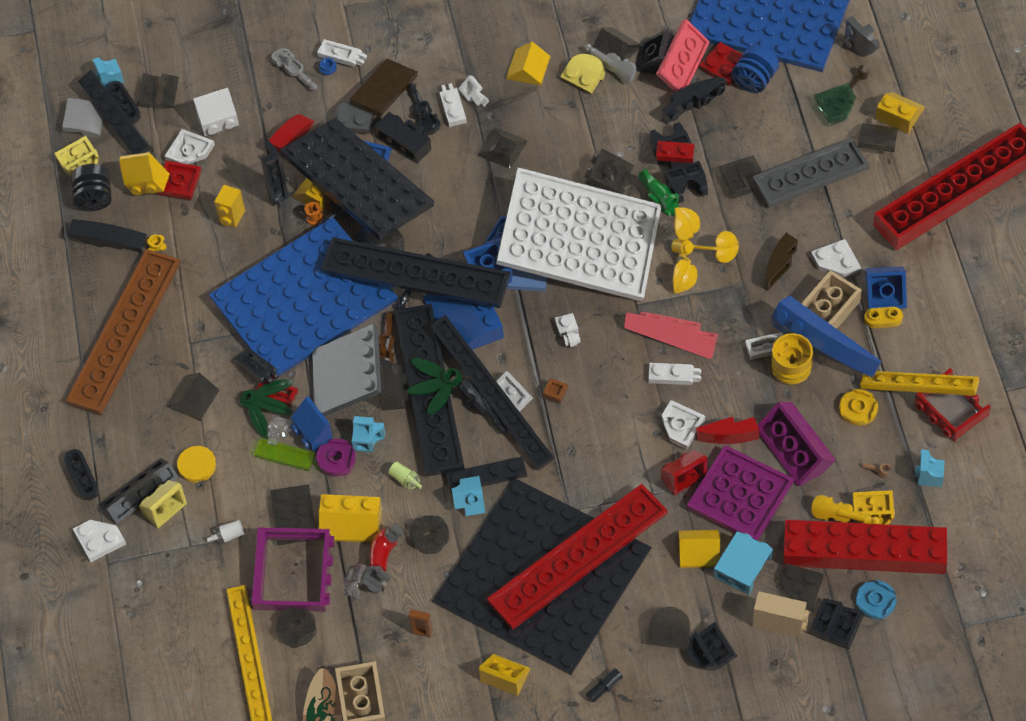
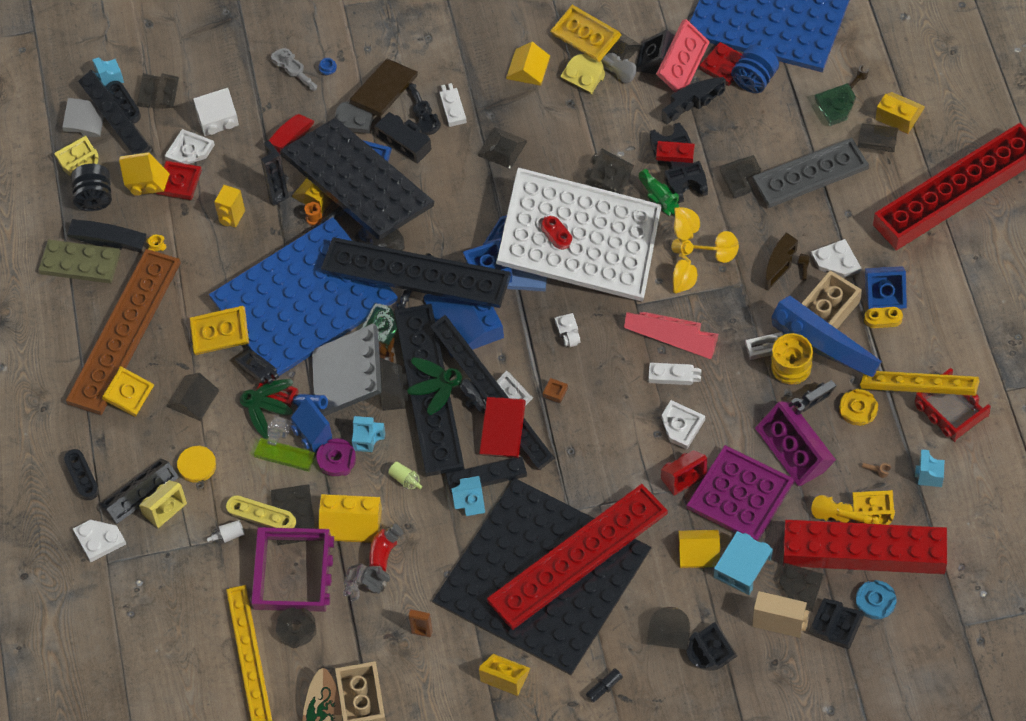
white hinge [317,39,367,67] -> none
clear smoke plate [409,515,449,554] -> none
white plate [459,76,489,106] -> none
red slope [696,416,760,444] -> none
dark grey slope [844,16,879,56] -> none
none -> olive plate [39,239,121,284]
none -> yellow tile [102,367,155,417]
none -> yellow tile [190,306,249,355]
none -> light yellow plate [226,495,296,528]
none -> blue cylinder [293,394,328,409]
none -> clear green plate [361,303,397,345]
none -> red tile [479,397,526,458]
none -> red plate [541,216,572,250]
none -> yellow tile [550,5,622,62]
none -> black plate [789,380,837,415]
none -> dark brown hand [798,253,810,280]

